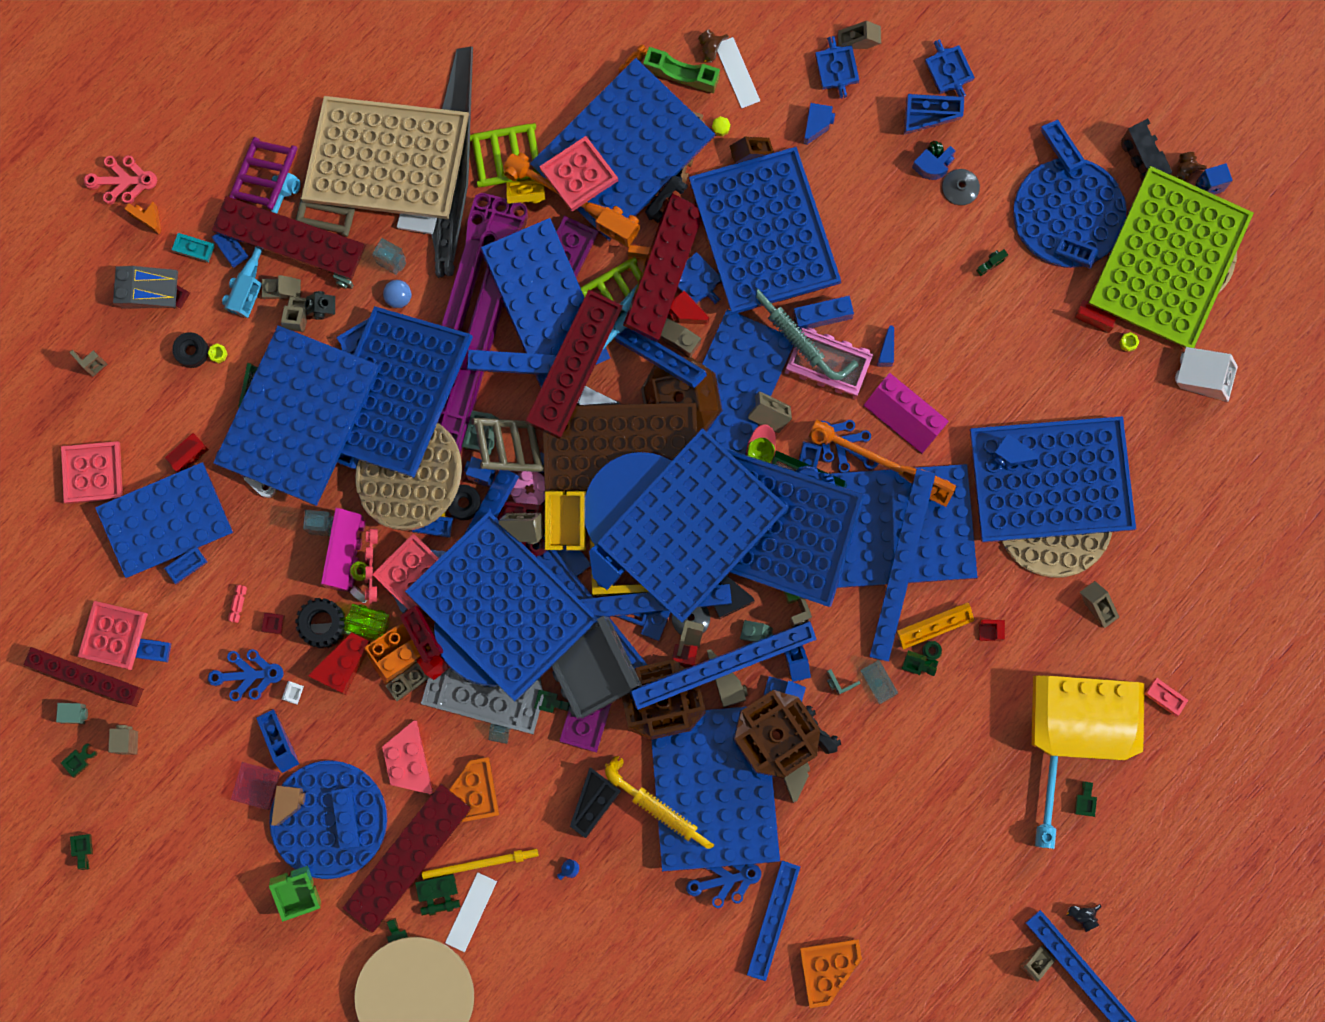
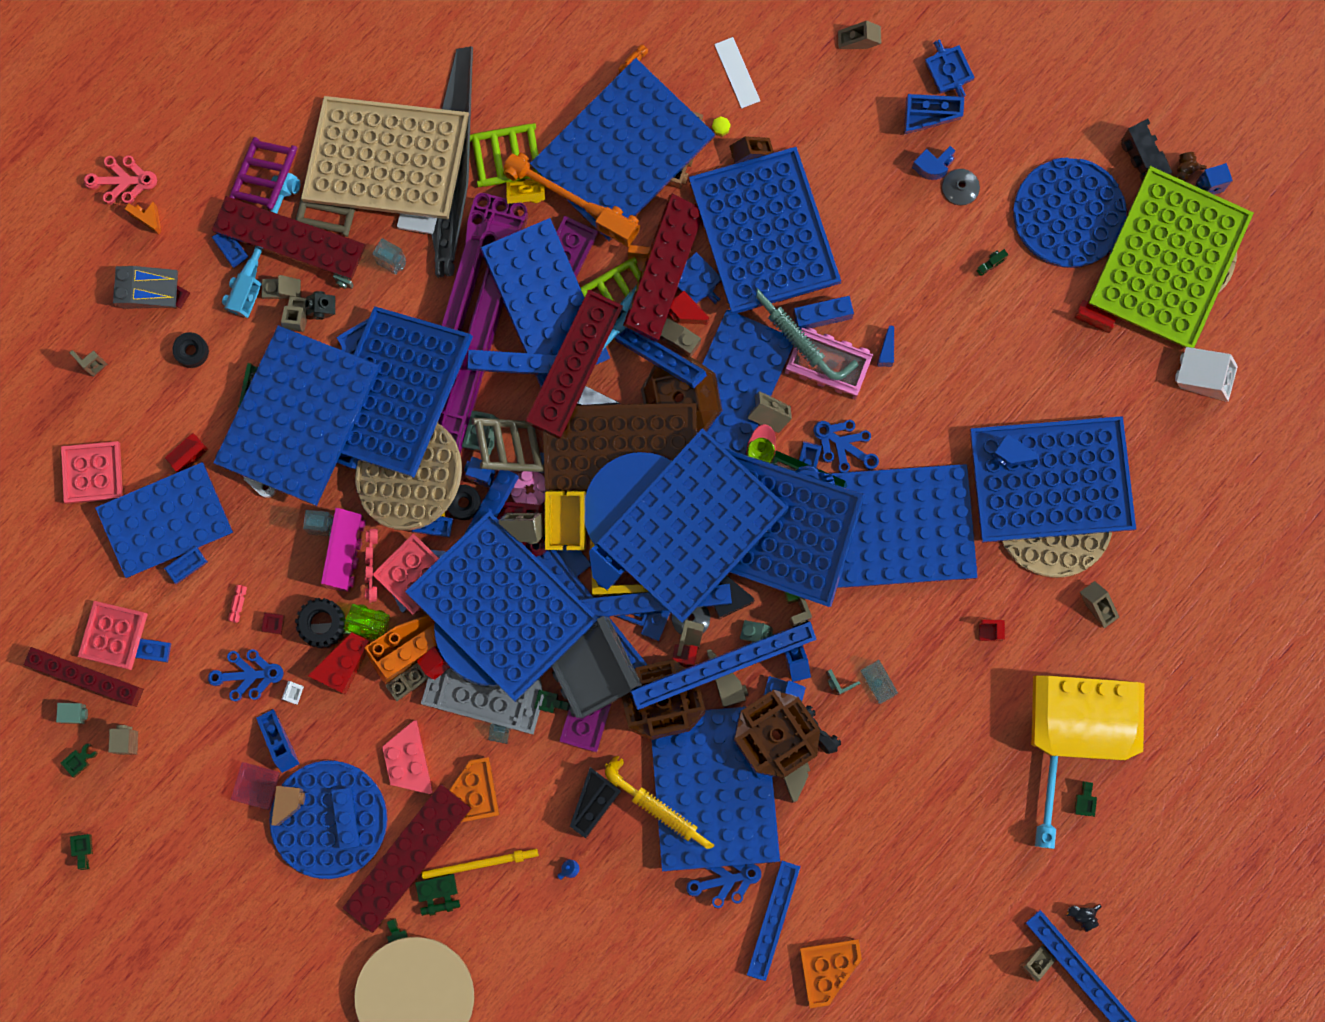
teal plate [172,233,215,263] -> none
neon yellow tile [208,344,228,364] -> none
bright green piece [269,865,321,922] -> none
lime plate [350,561,367,581] -> none
white tile [350,586,367,603] -> none
medium blue hair [383,280,412,308] -> none
dark red plate [400,606,443,663] -> none
white sticker [445,873,497,952] -> none
coral plate [539,136,619,211] -> none
bright green arch [643,47,720,94] -> none
black piece [645,176,687,223] -> none
reddish brown animal [698,29,729,63] -> none
blue slope [804,103,835,145] -> none
orange bar [808,419,956,507] -> none
blue plate [815,36,859,99] -> none
dark pink slope [864,373,949,454] -> none
blue plate [870,469,936,662] -> none
light orange plate [897,603,974,650] -> none
dark green plate [902,650,939,676] -> none
dark green plate [922,641,942,660] -> none
dark green plate [927,141,944,159] -> none
blue plate [1041,120,1086,173] -> none
blue slope [1055,236,1098,269] -> none
neon yellow tile [1119,332,1139,352] -> none
coral plate [1144,678,1188,717] -> none

